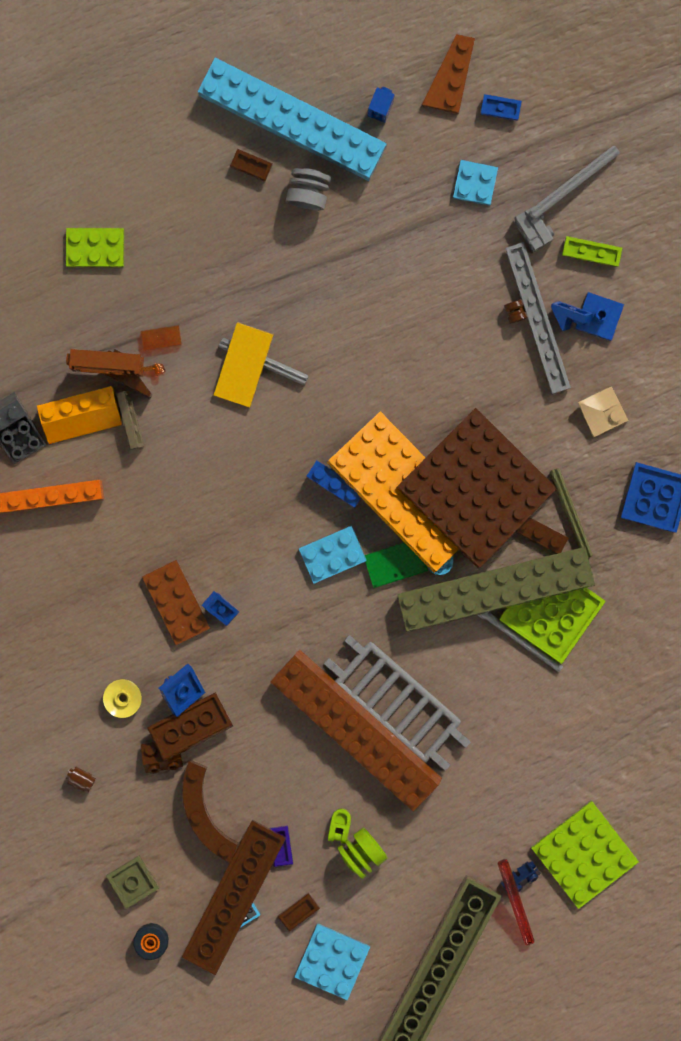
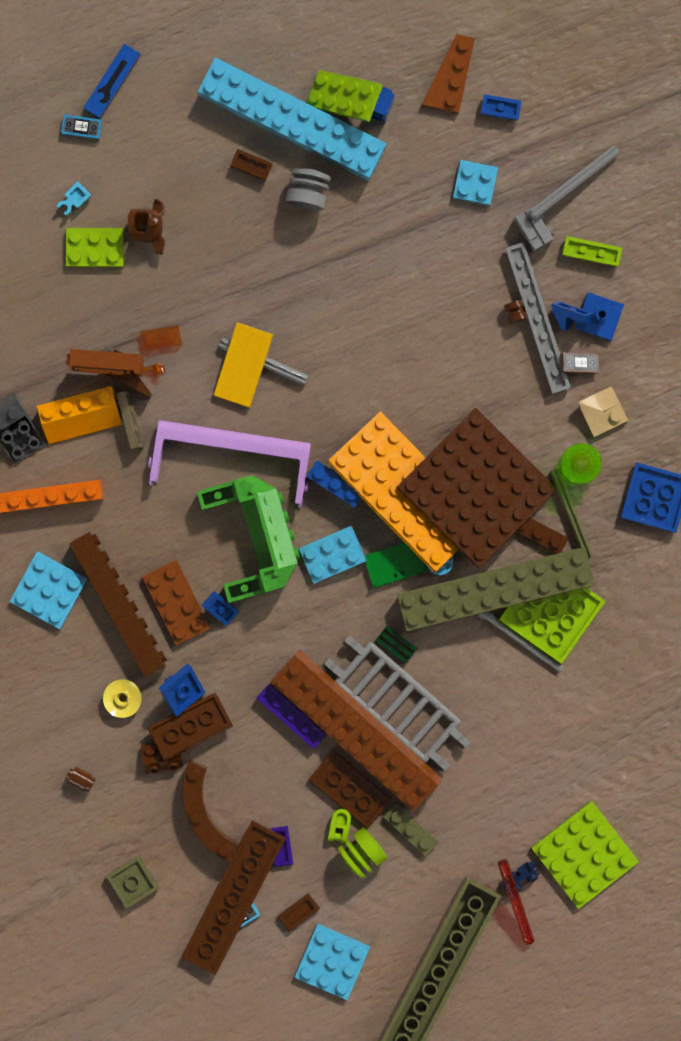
black wheel [133,923,169,960] -> none
none -> medium azure plate [10,551,88,629]
none -> medium azure plate [57,181,92,216]
none -> tile [61,115,102,140]
none -> reddish brown brick [69,532,167,677]
none -> blue tile [83,43,141,119]
none -> reddish brown piece [128,199,166,255]
none -> lavender piece [148,420,311,508]
none -> bright green wedge [197,475,300,603]
none -> dark purple plate [257,683,327,749]
none -> lime plate [307,70,383,122]
none -> reddish brown tile [308,750,392,829]
none -> dark green tile [375,625,417,663]
none -> olive plate [383,803,439,856]
none -> clear neon green wheel [559,443,602,485]
none -> tile [560,353,599,374]

